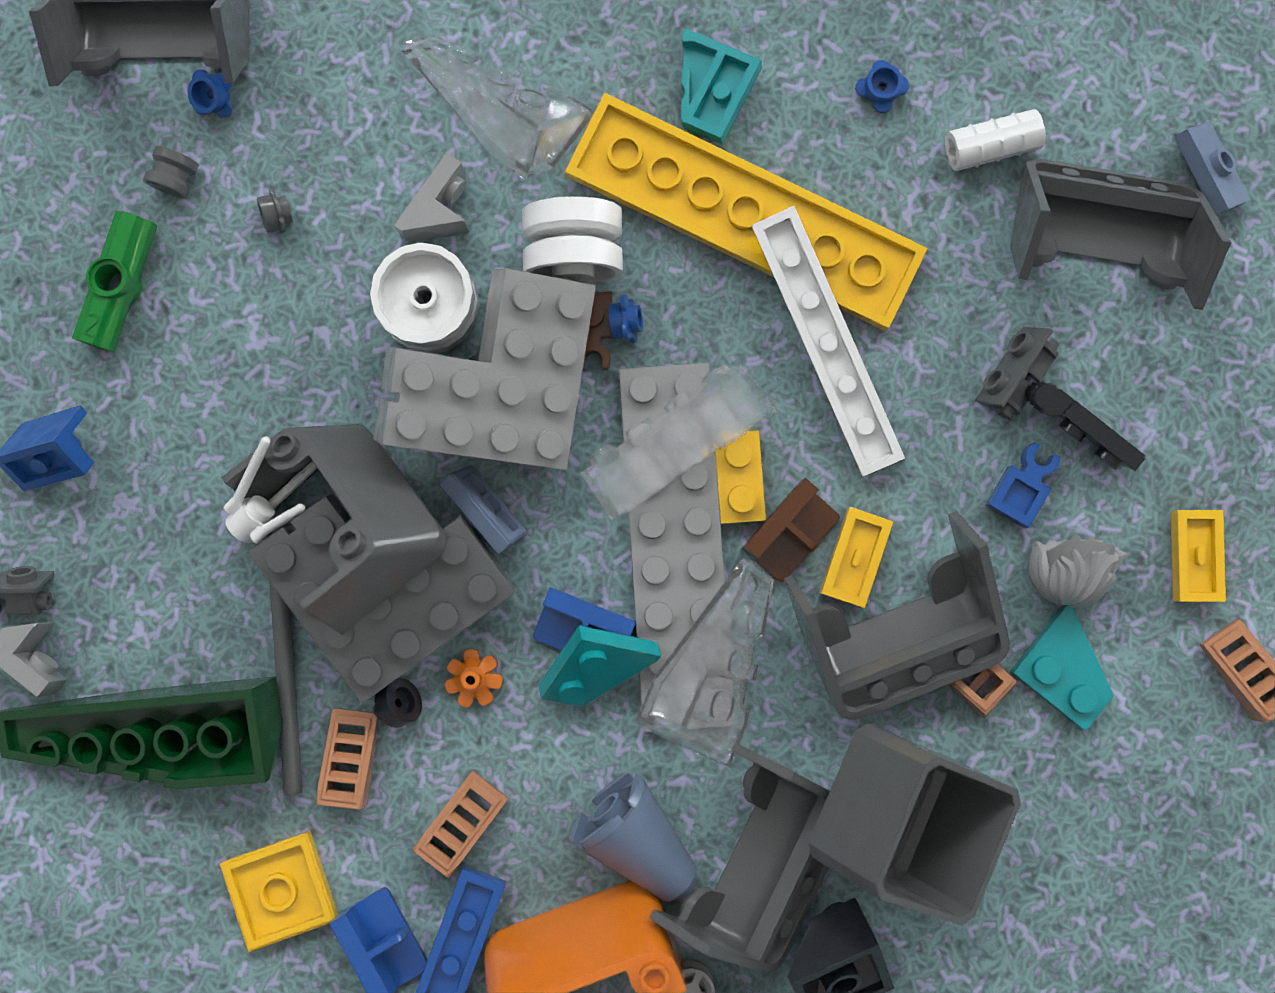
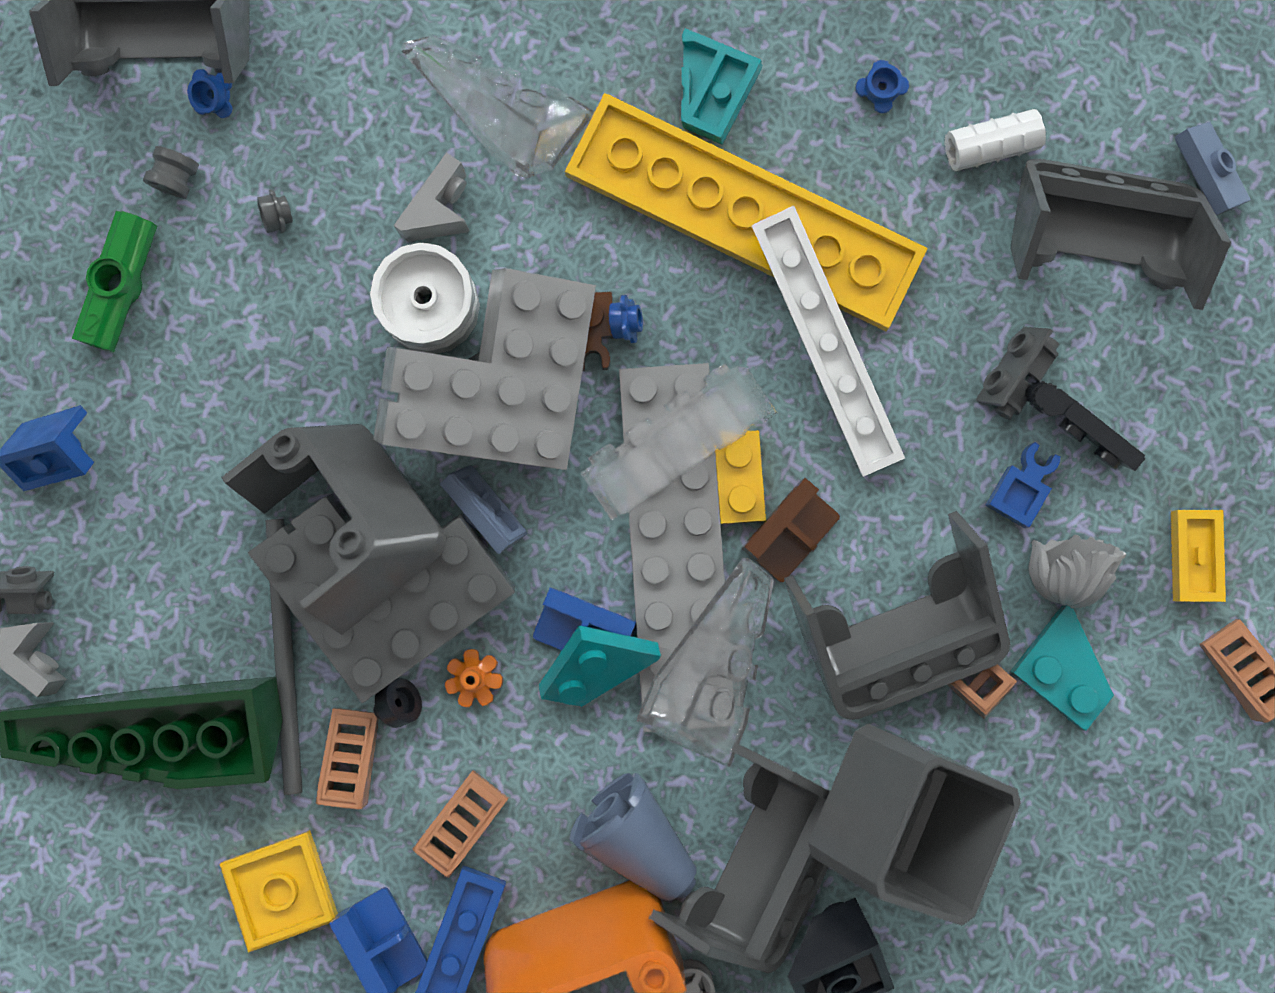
white plant [223,437,317,544] -> none
white wheel [522,196,623,284] -> none
yellow plate [819,507,893,608] -> none

